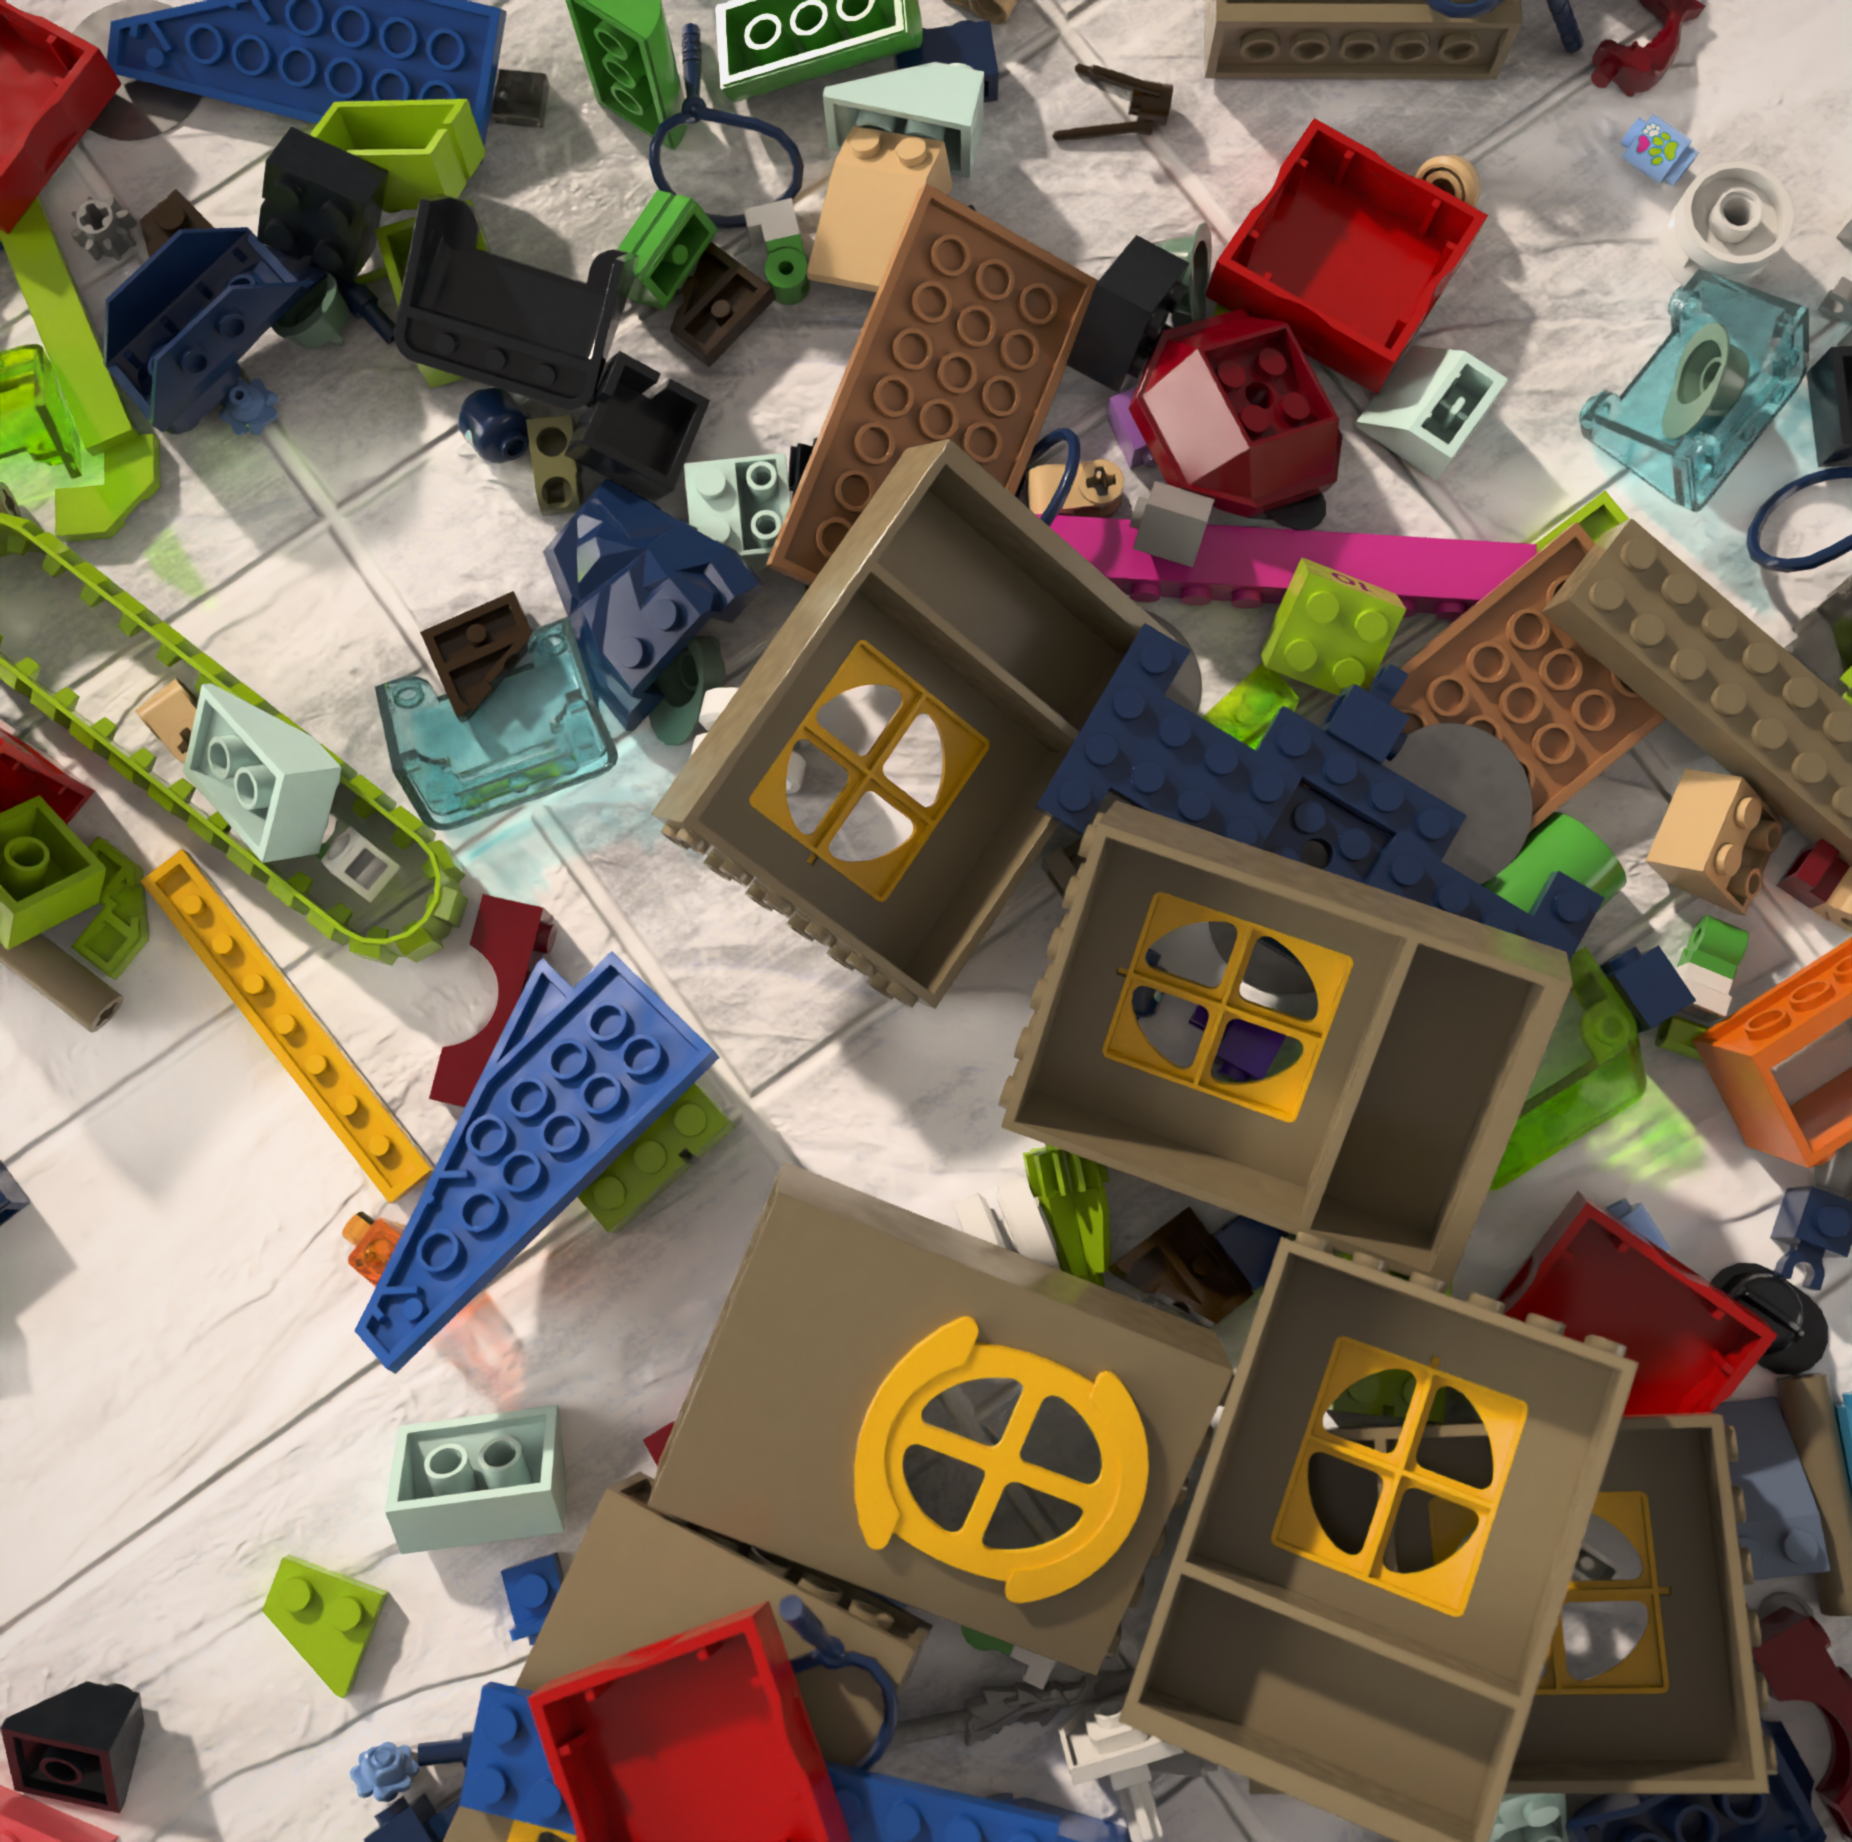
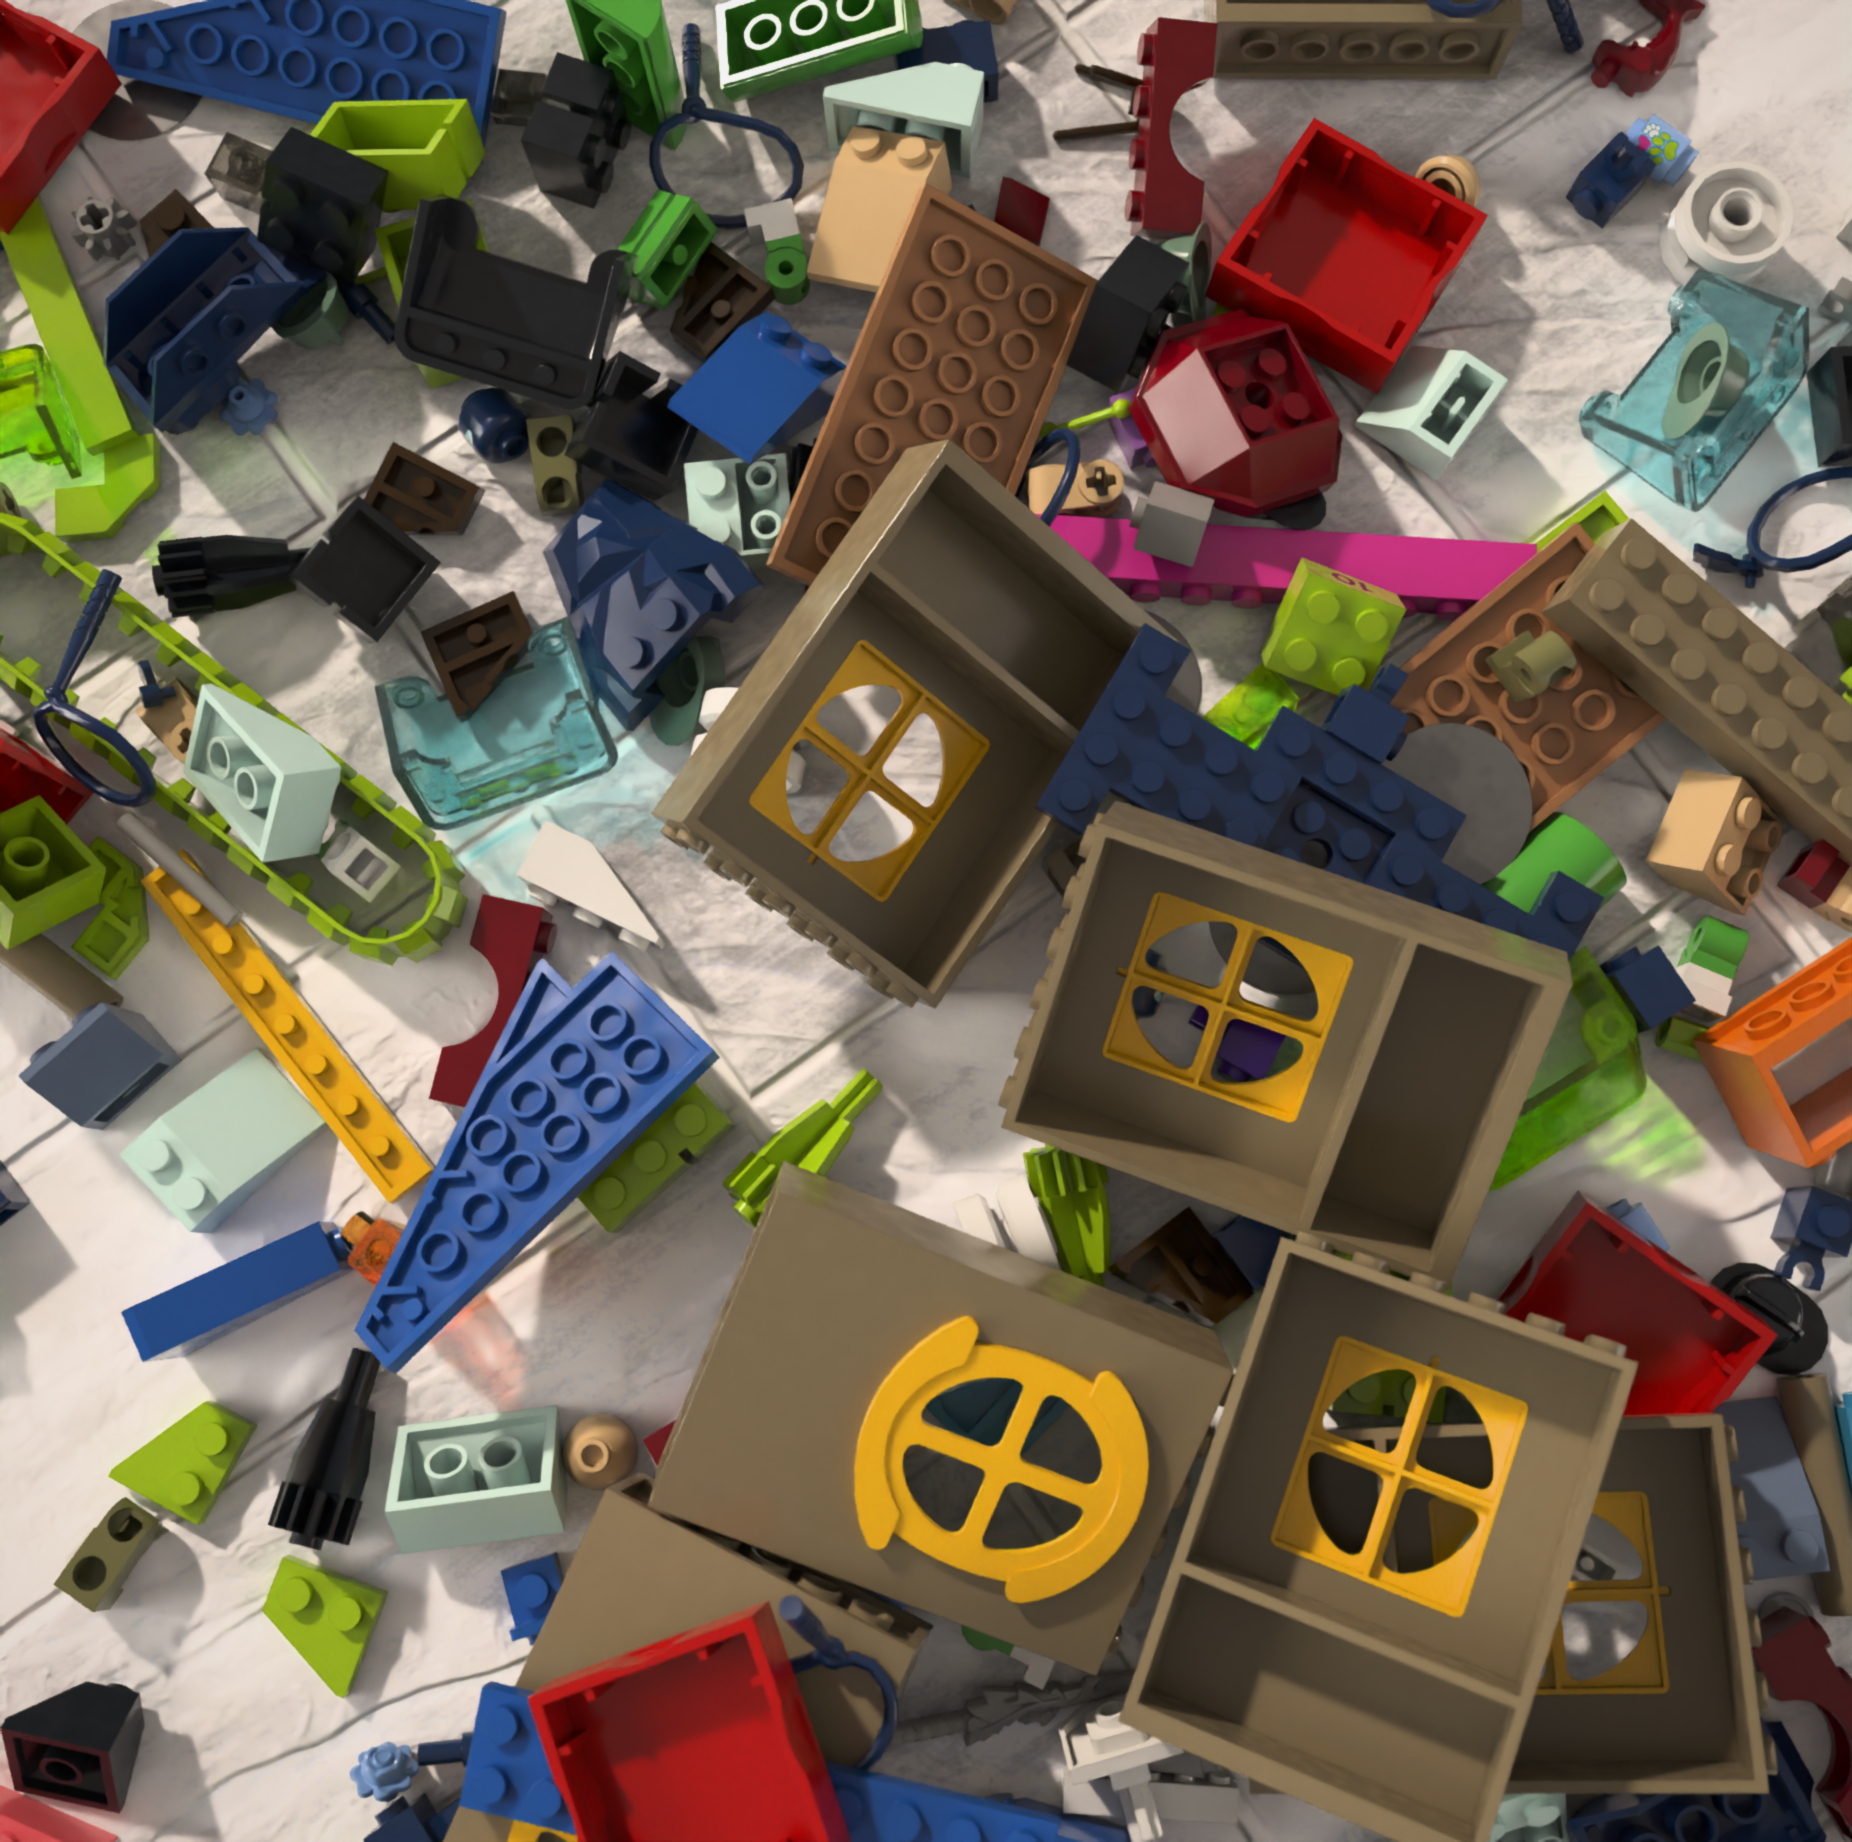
none -> sand blue slope [18,1002,182,1130]
none -> dark blue piece [33,569,156,808]
none -> olive leg [53,1497,162,1612]
none -> lime wing [107,1400,257,1525]
none -> light grey bar [116,812,243,928]
none -> light aqua slope [119,1048,327,1233]
none -> blue slope [121,1221,356,1362]
none -> dark blue piece [138,660,176,709]
none -> black piece [152,535,311,618]
none -> clear smoke brick [204,132,273,215]
none -> black piece [268,1348,381,1551]
none -> black piece [287,495,441,643]
none -> dark brown wing [364,442,485,535]
none -> white slope [516,820,666,952]
none -> black piece [521,52,631,209]
none -> tan brick [562,1413,638,1490]
none -> blue slope [667,311,847,464]
none -> lime piece [722,1068,883,1229]
none -> dark azure wing [925,1378,1070,1457]
none -> dark red slope [994,177,1050,246]
none -> lime hinge [1039,398,1131,439]
none -> white piece [1061,1768,1239,1825]
none -> dark red arch [1125,17,1218,240]
none -> olive leg [1484,630,1577,702]
none -> dark blue brick [1565,131,1657,229]
none -> dark blue piece [1692,543,1765,589]

